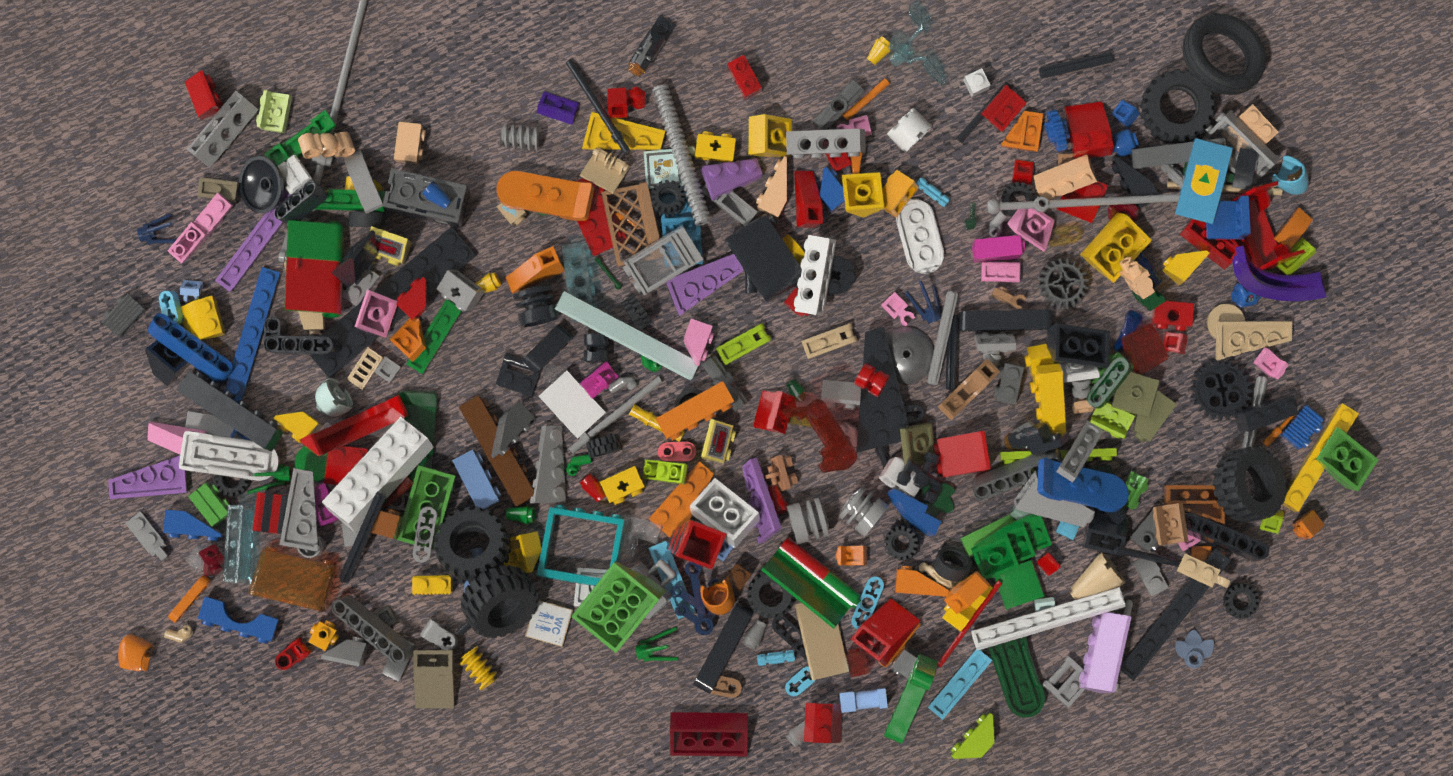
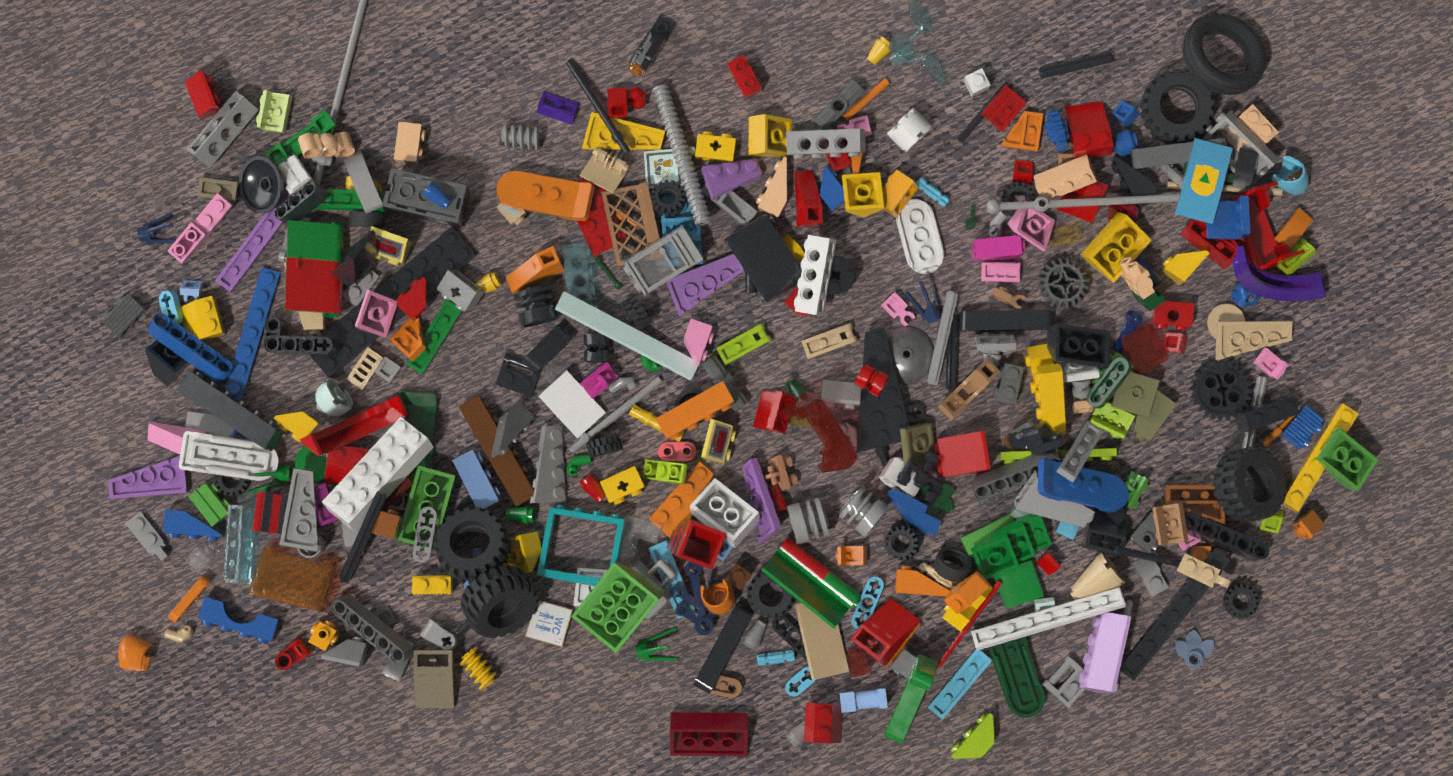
dark red bracket [198,544,225,577] -> none

